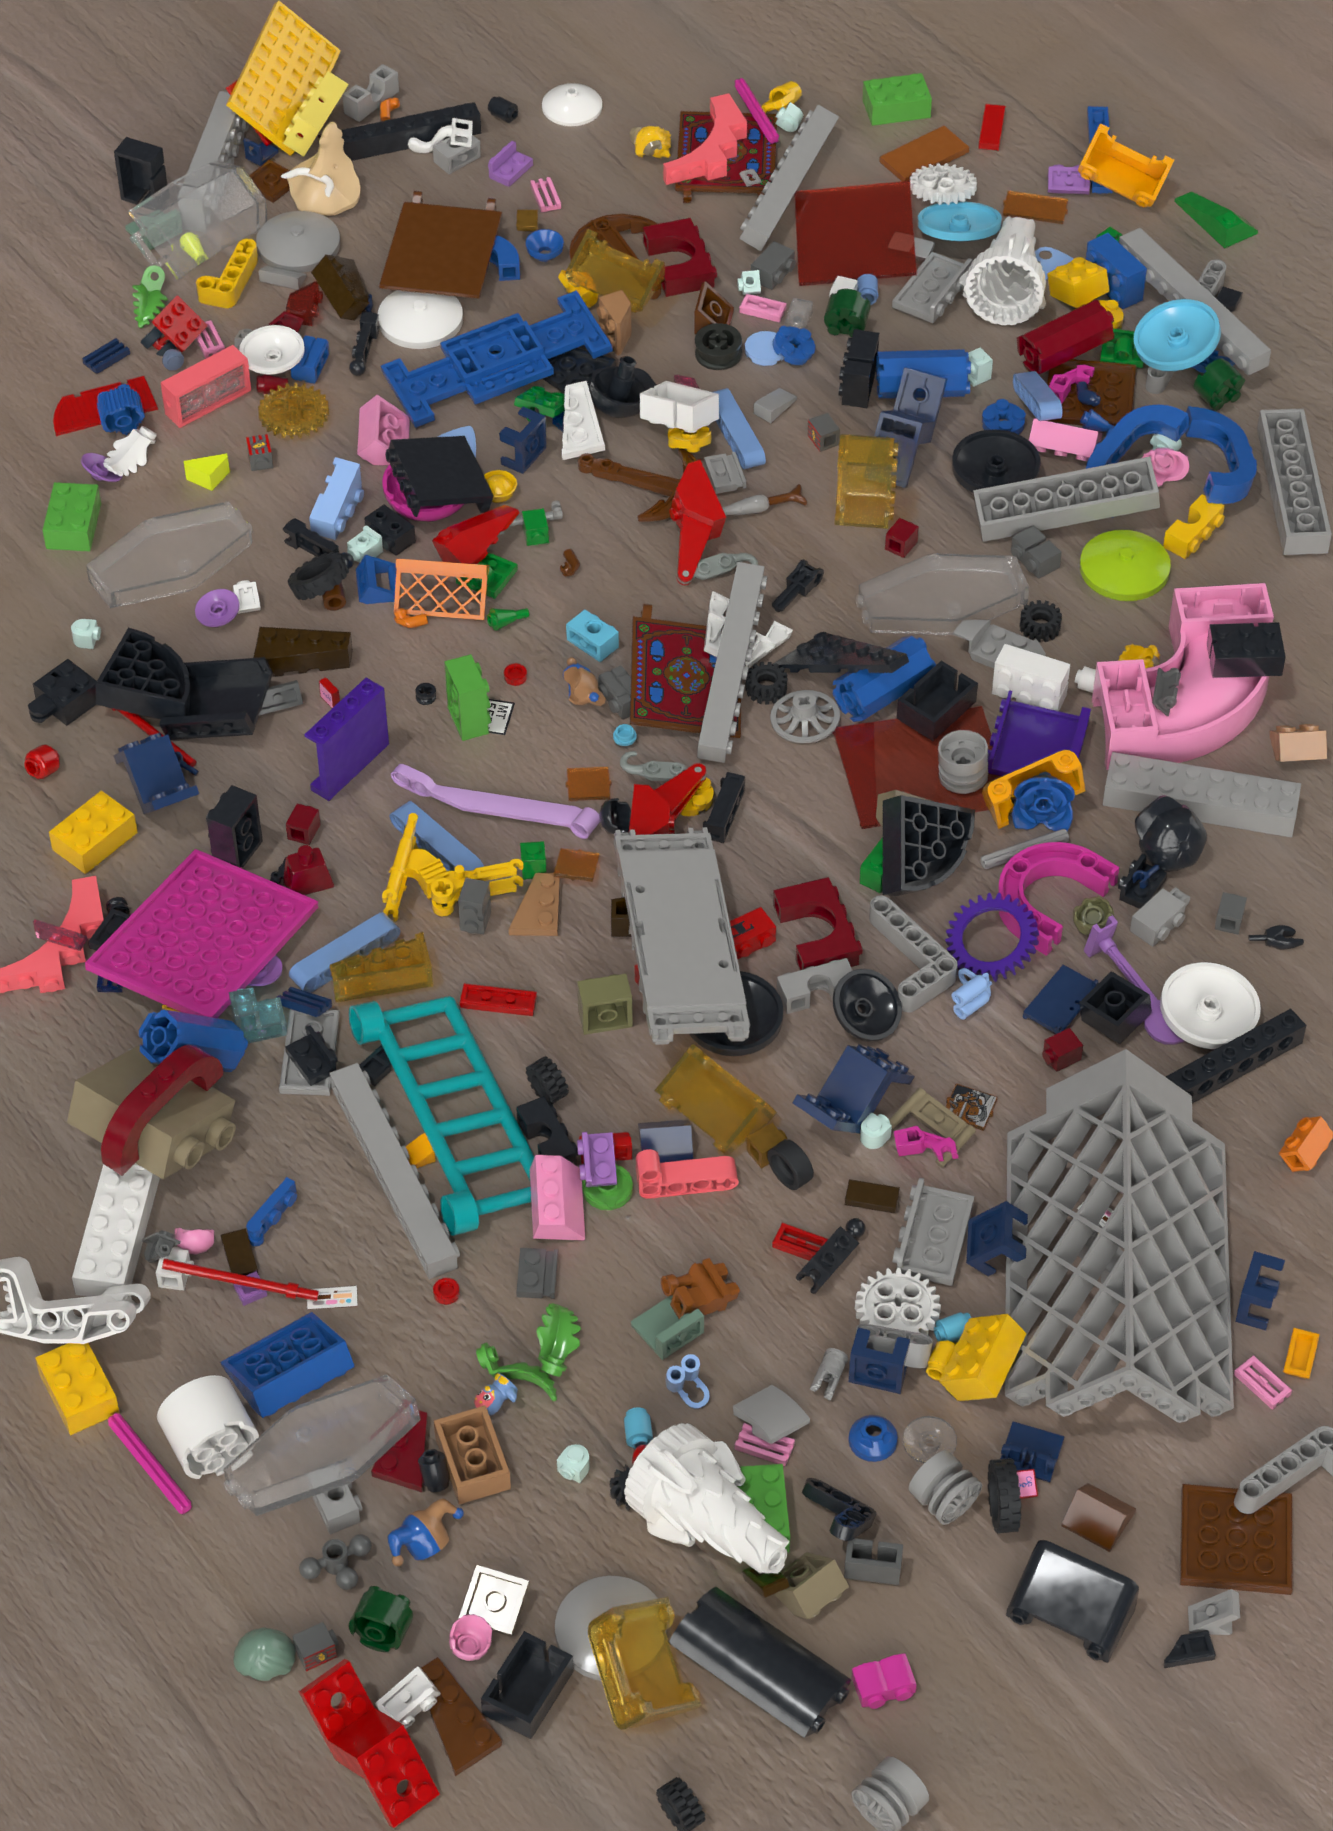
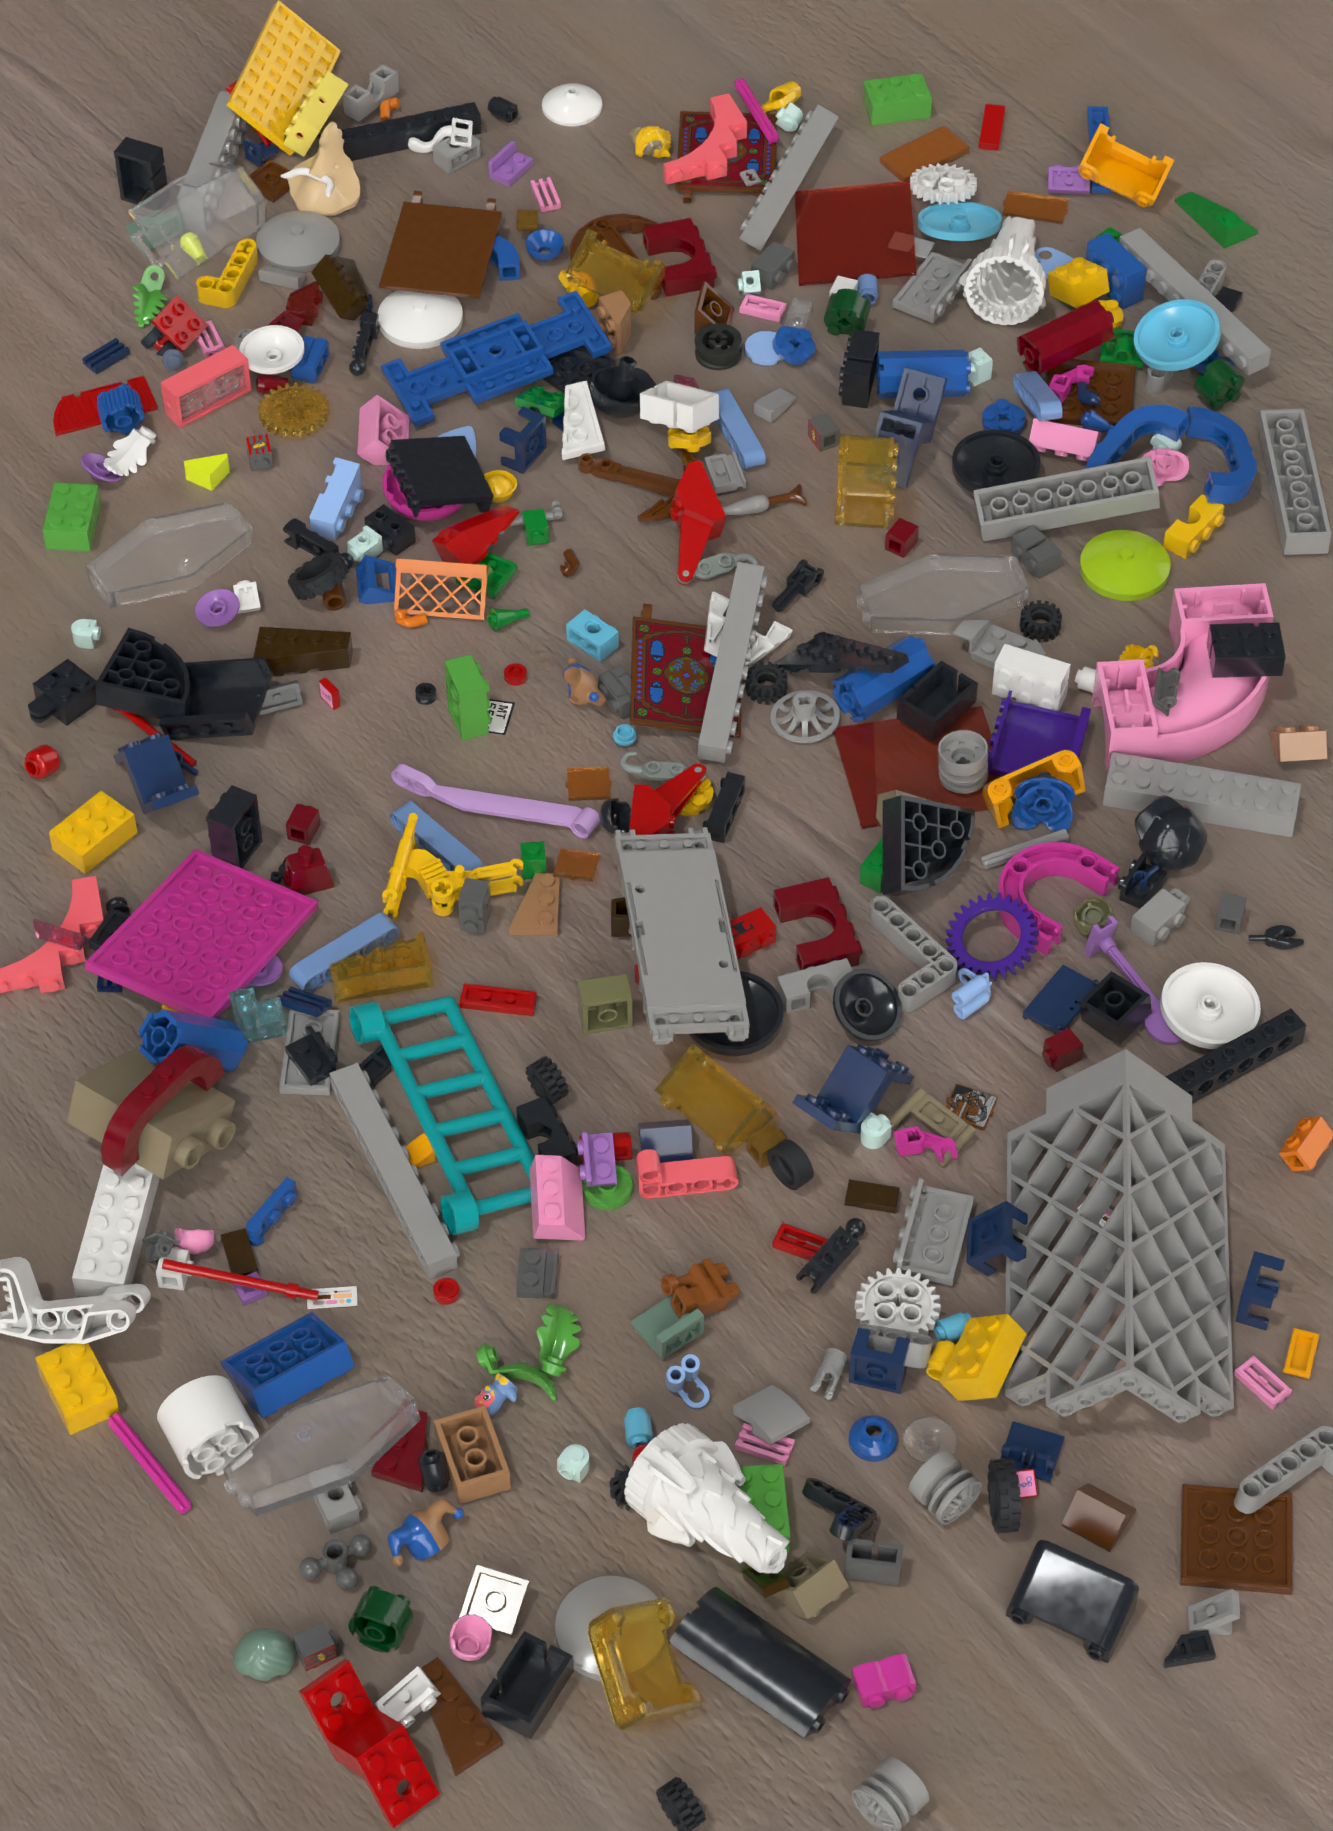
dark purple panel [304,677,389,801] -> none

